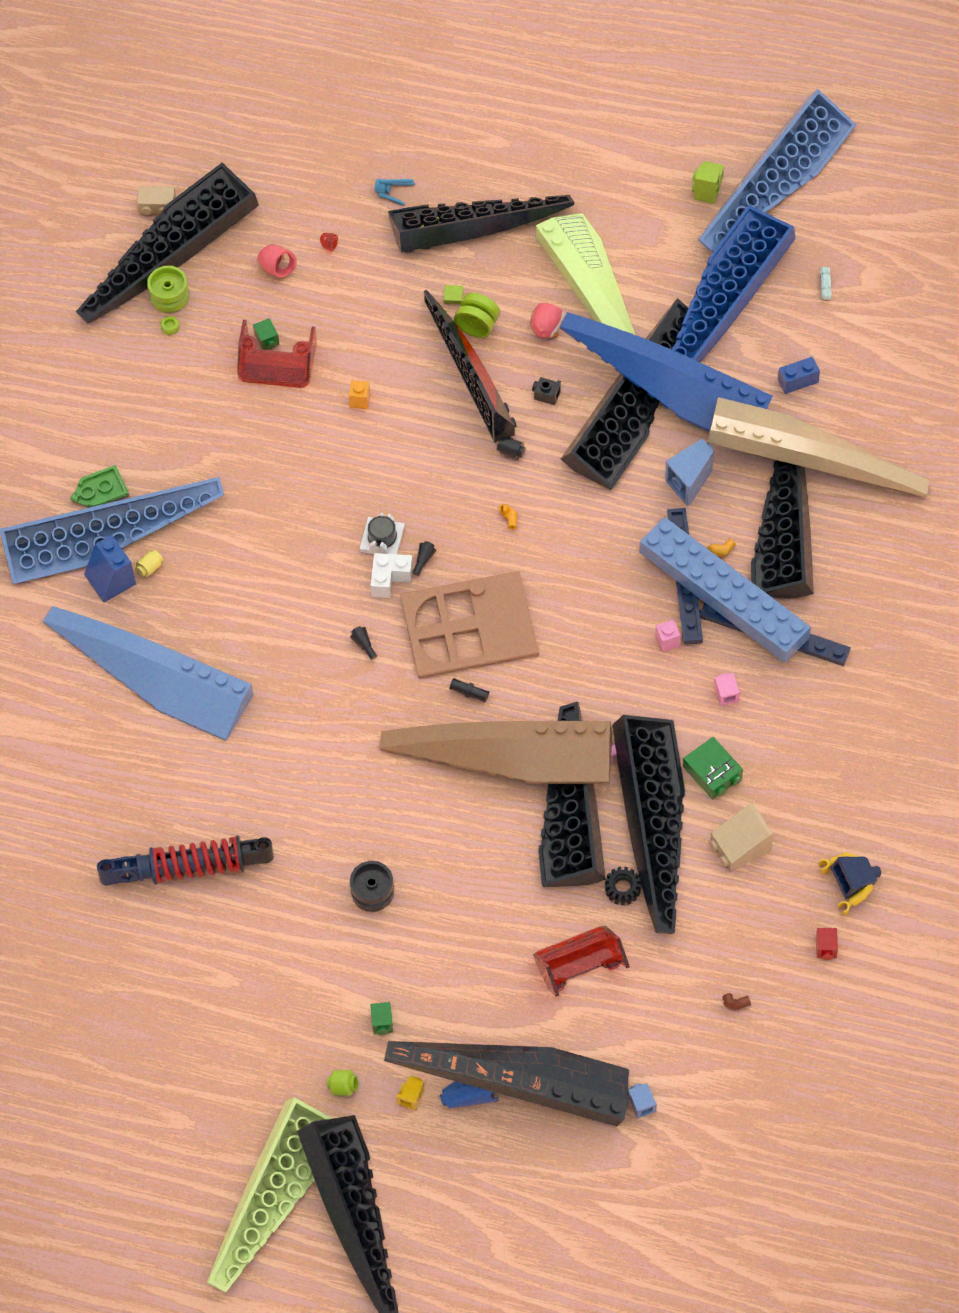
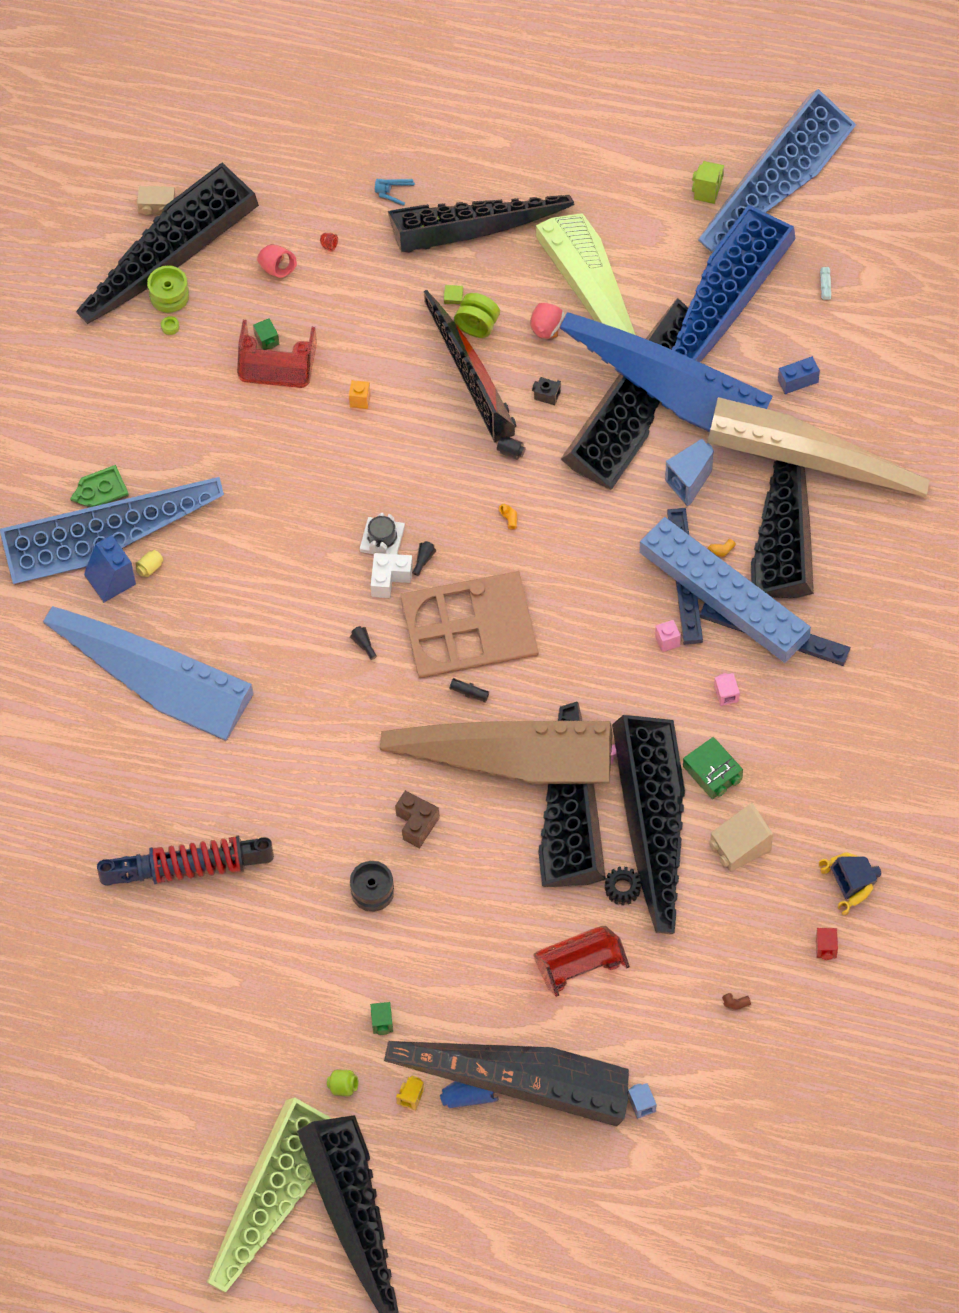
none -> reddish brown brick [395,790,440,849]

